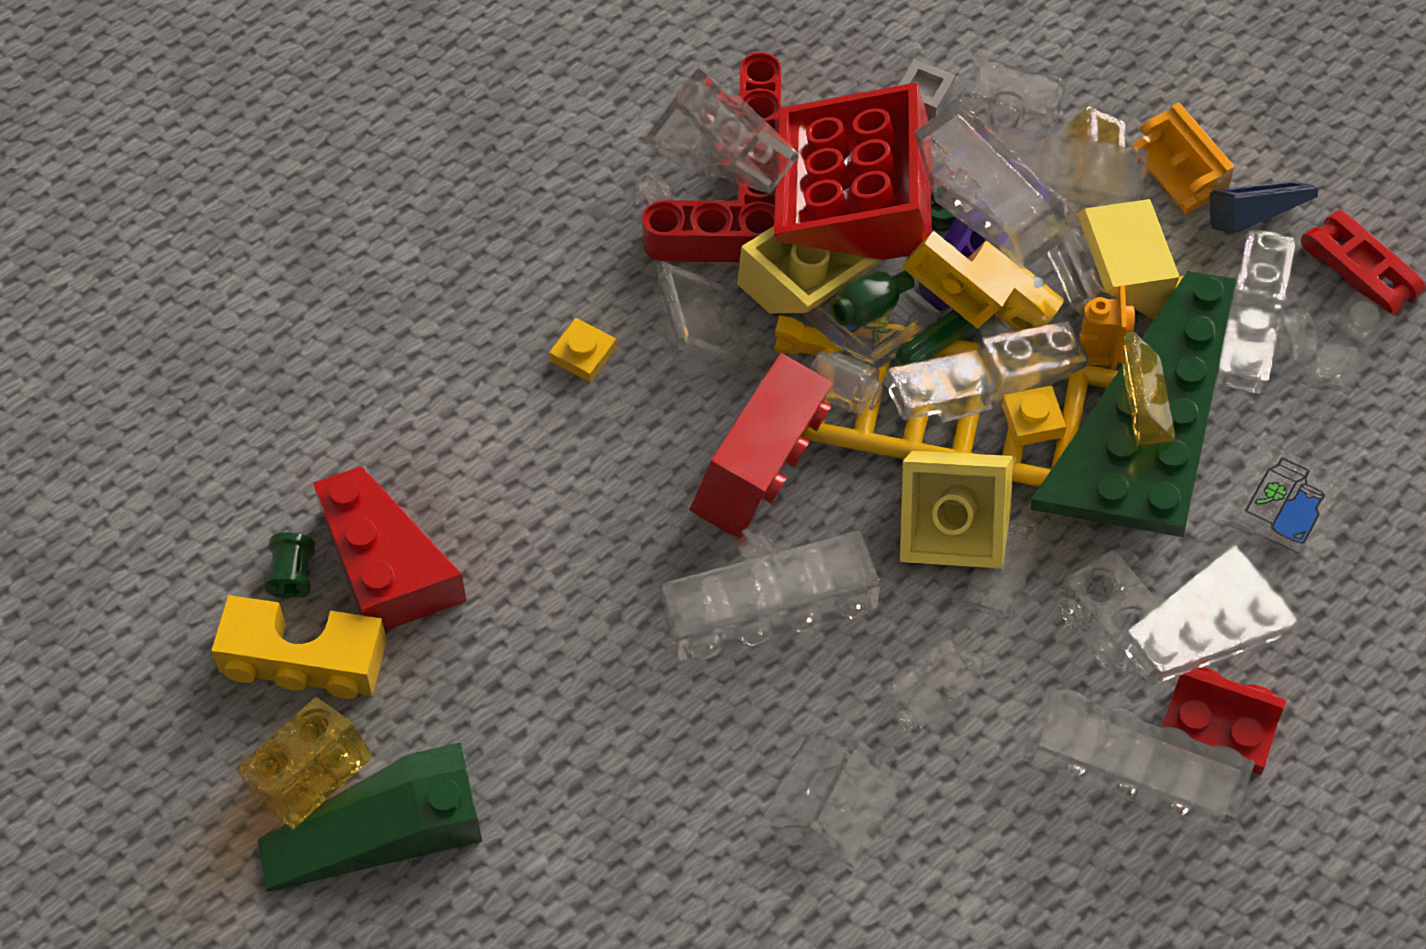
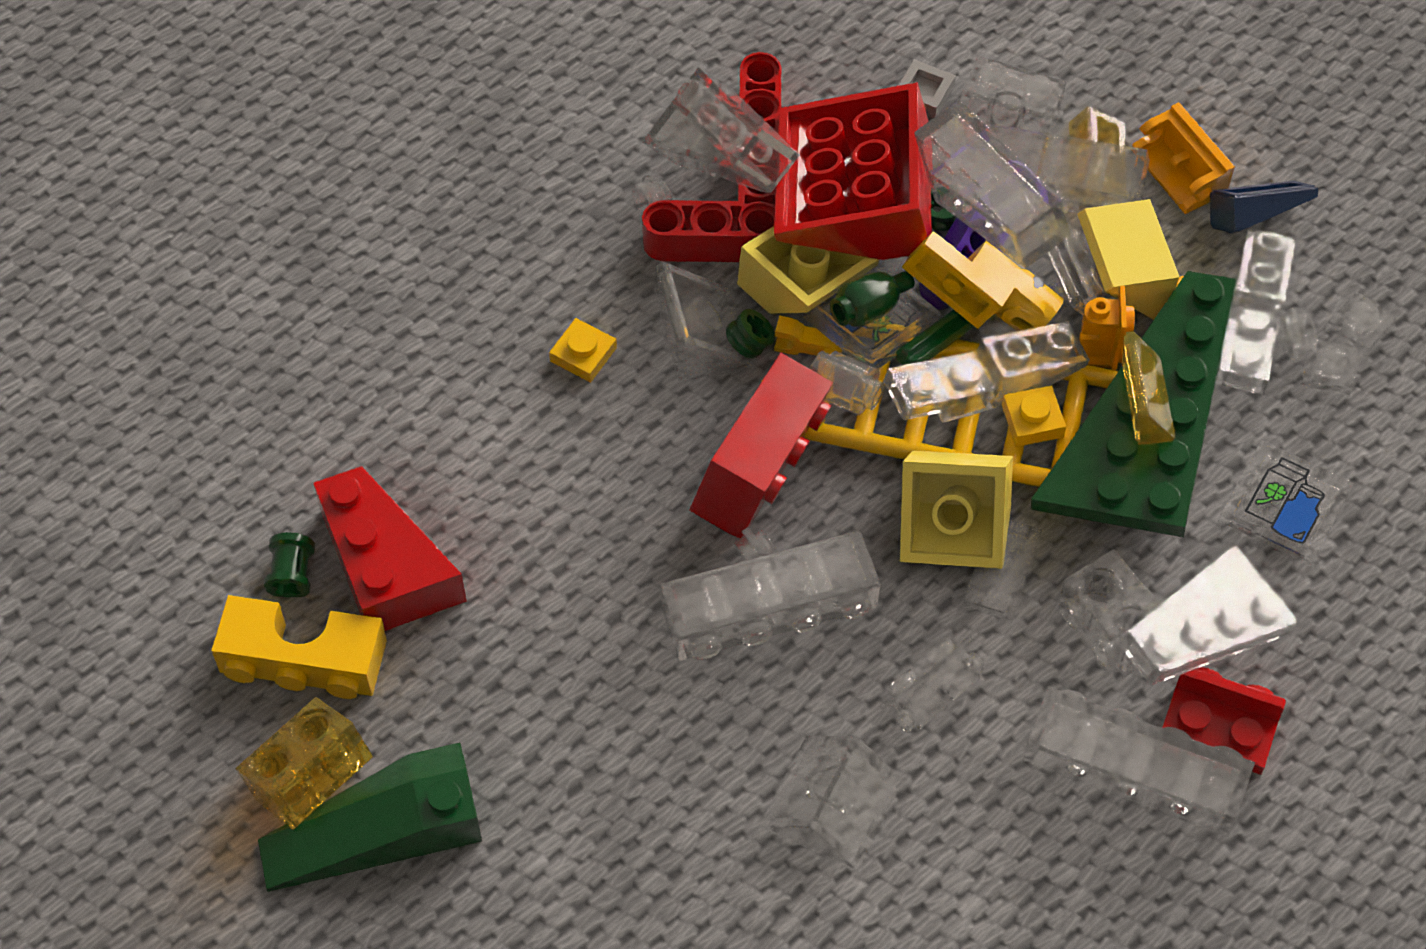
red plate [1301,210,1426,320] -> none
none -> dark green bush [726,309,775,359]

